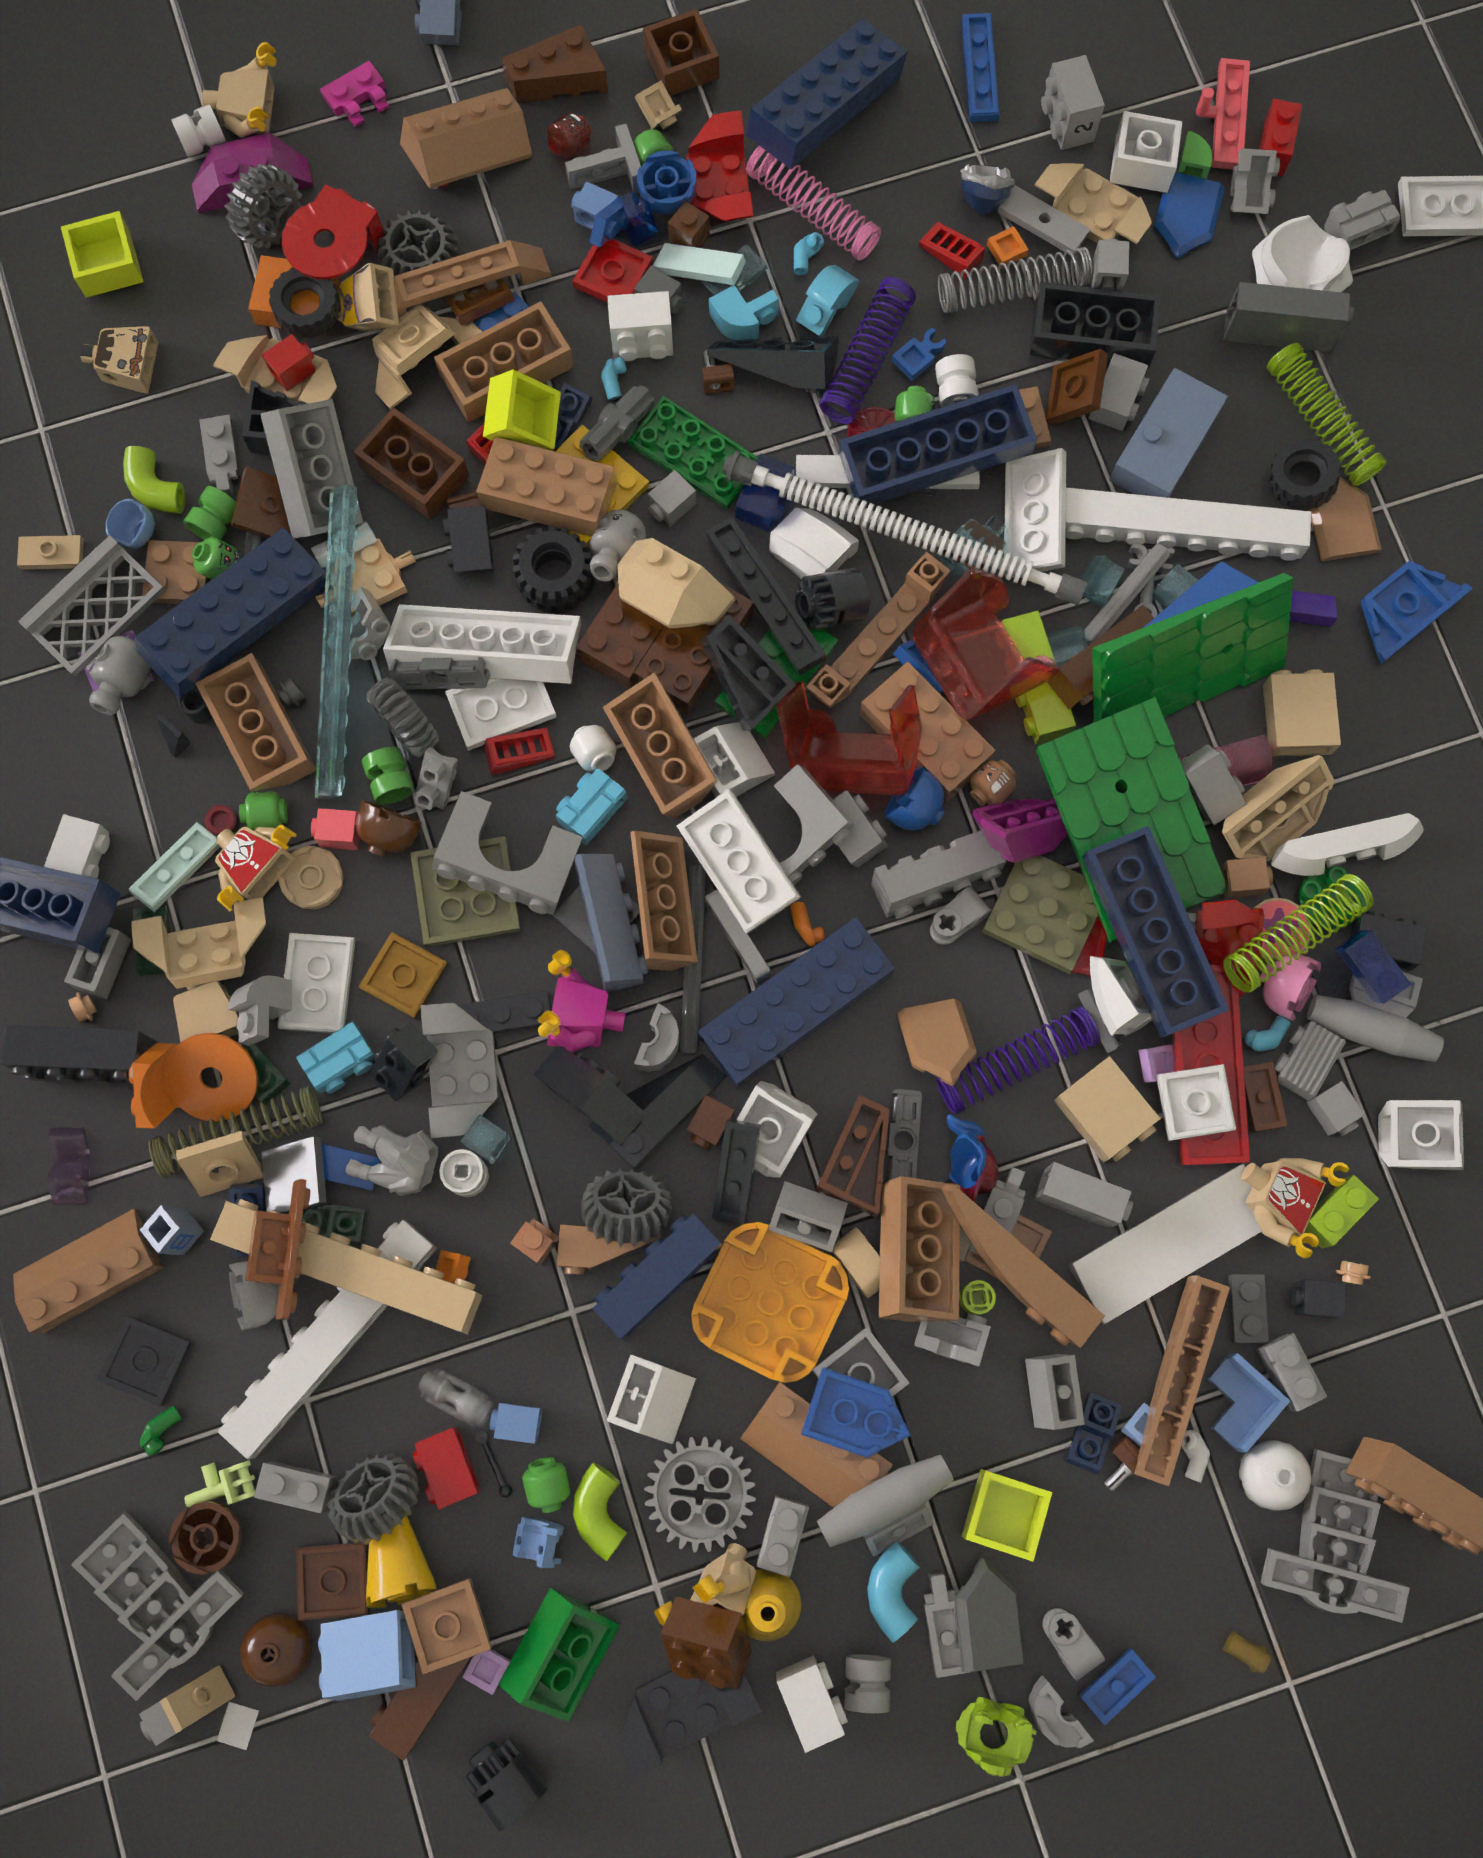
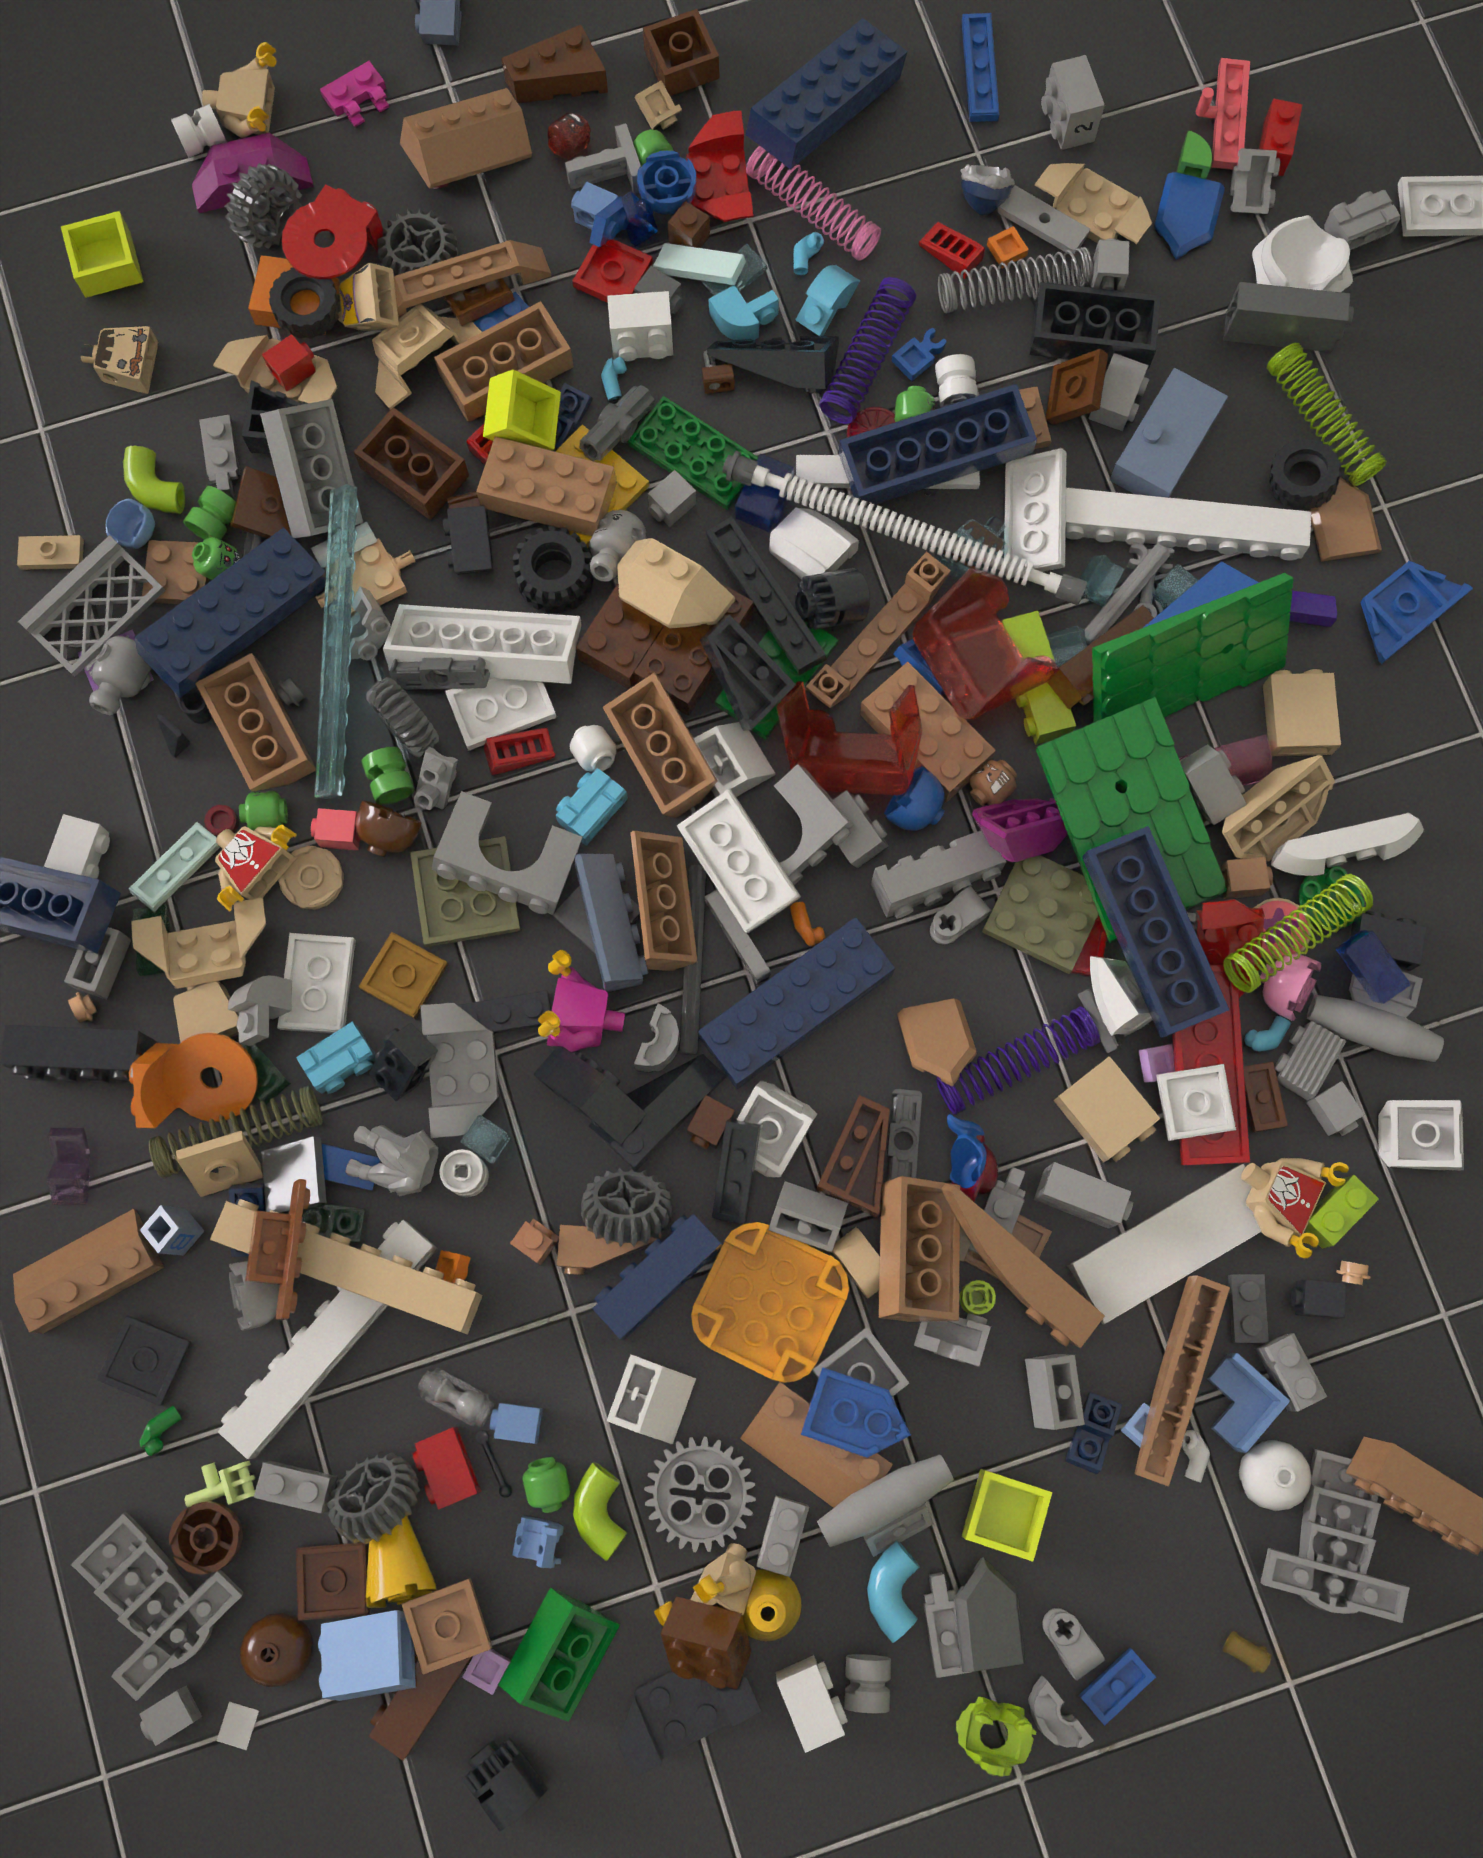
tan plate [159,1665,236,1733] -> none
reddish brown piece [1105,1435,1140,1491] -> none
white brick [1109,111,1182,193] -> none

